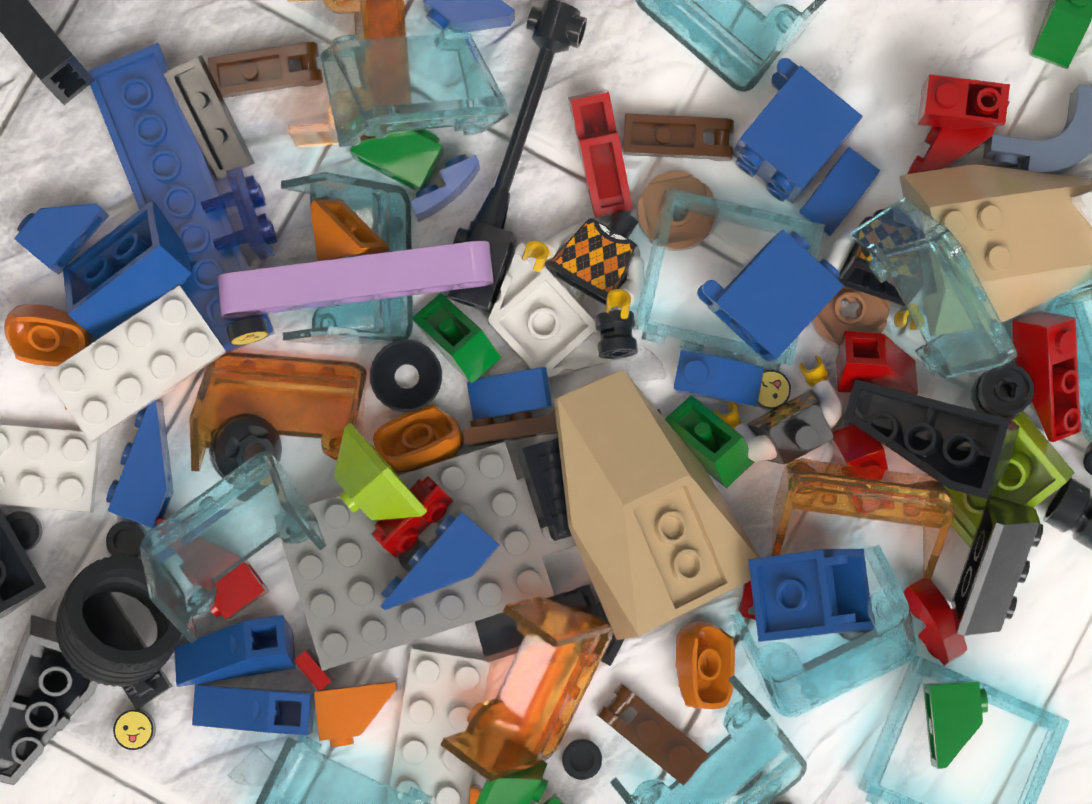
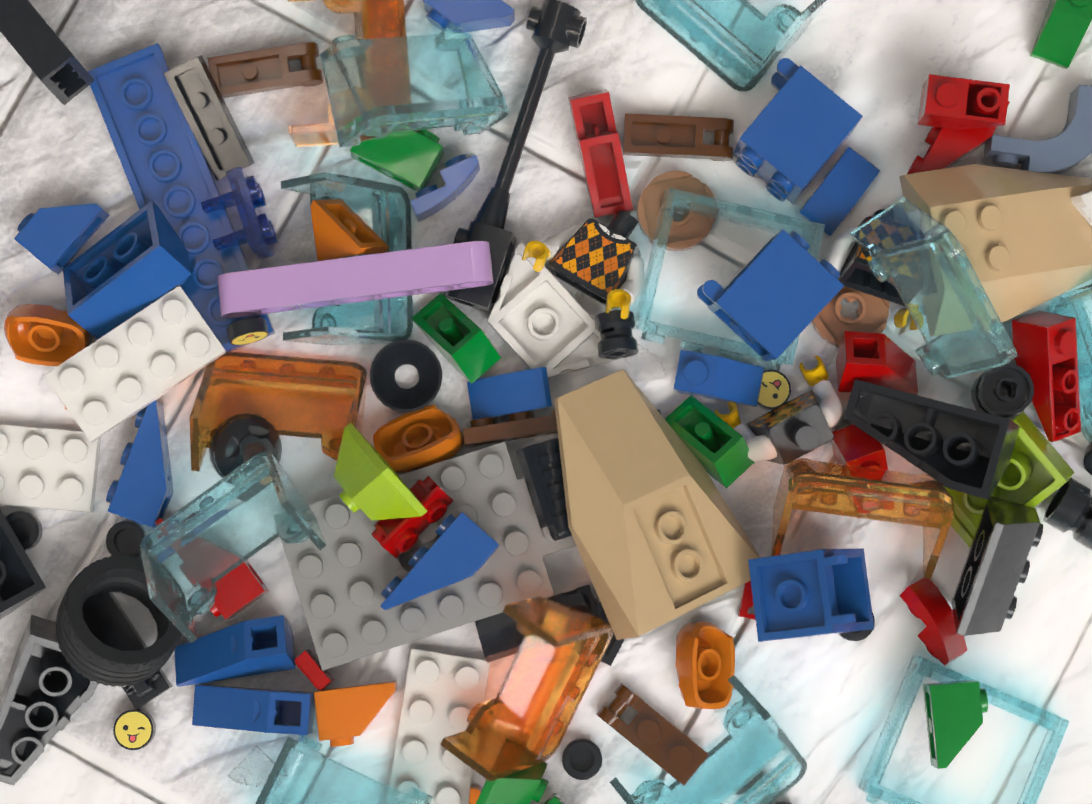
clear light blue windscreen [727,545,919,718] -> none

